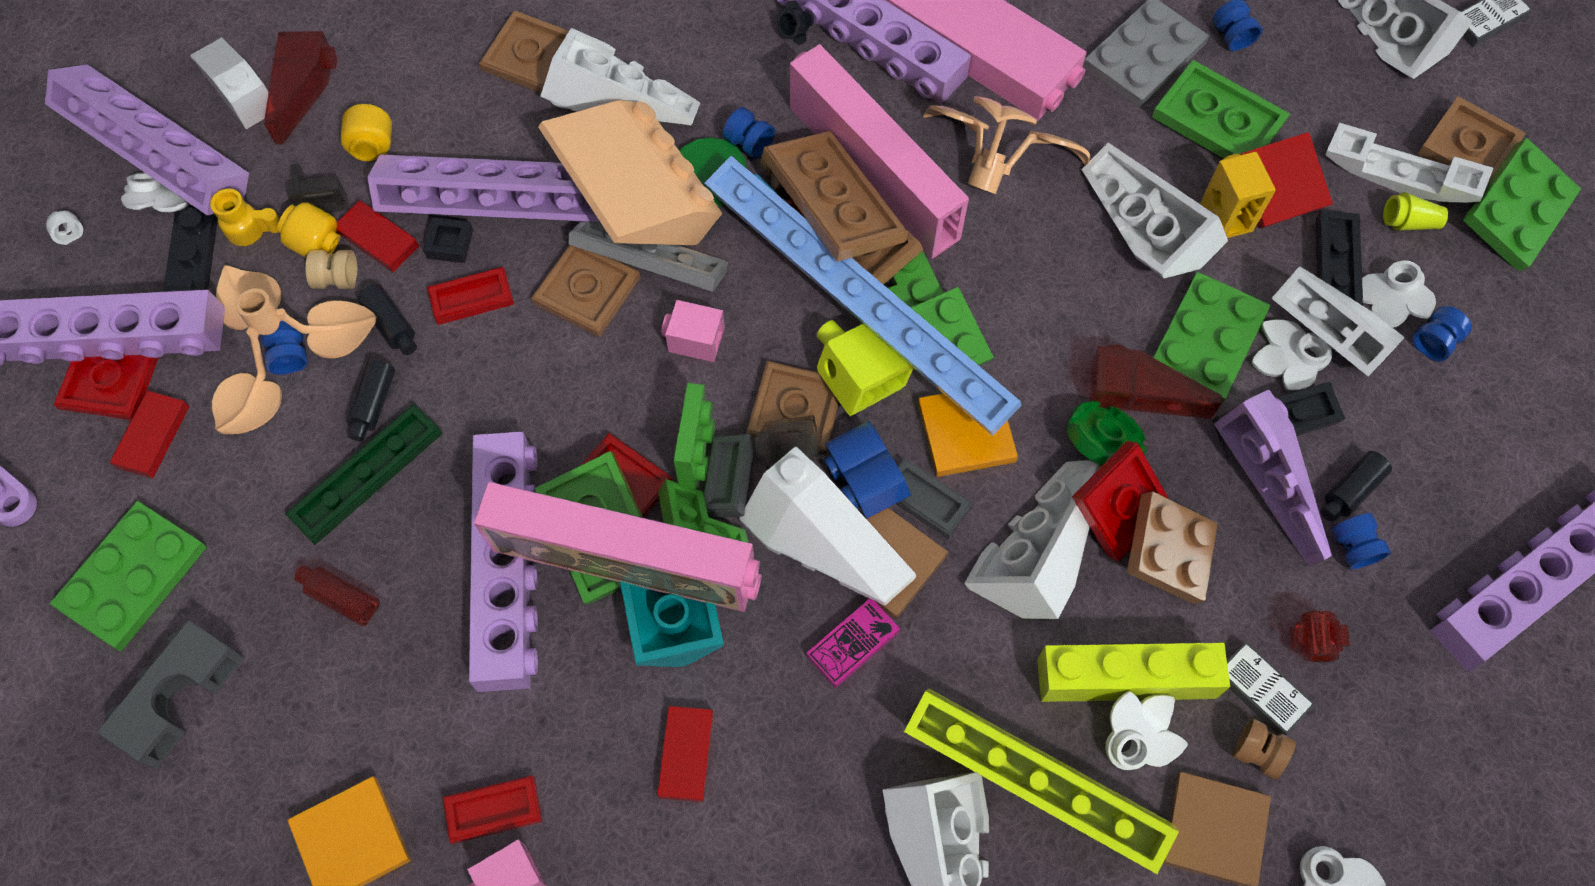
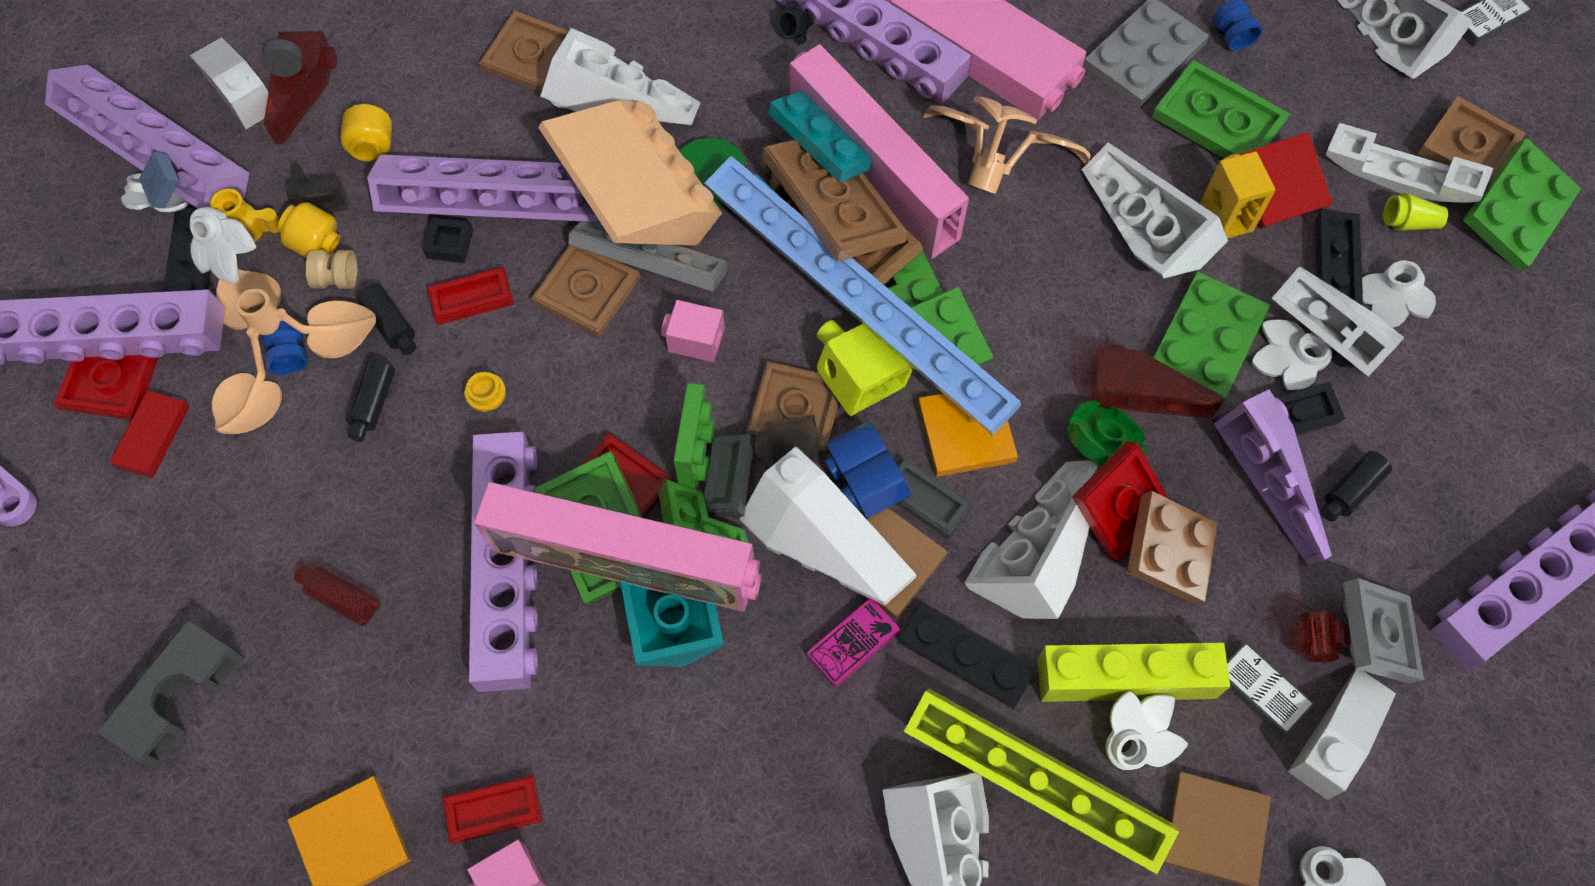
white hinge [46,210,83,245] -> none
bright green plate [50,501,207,652] -> none
dark green tile [285,403,443,545] -> none
red tile [336,200,419,273] -> none
red tile [657,706,714,803] -> none
blue wheel [723,107,775,159] -> none
medium nougat wheel [1232,718,1296,780] -> none
blue wheel [1332,513,1391,570] -> none
blue wheel [1412,305,1472,362] -> none
none -> sand blue tile [139,151,179,209]
none -> white plate [190,207,256,283]
none -> dark grey tile [262,39,302,77]
none -> yellow plate [464,372,506,412]
none -> teal plate [769,91,872,183]
none -> black plate [899,603,1036,709]
none -> white slope [1288,669,1396,800]
none -> light grey plate [1343,578,1424,684]

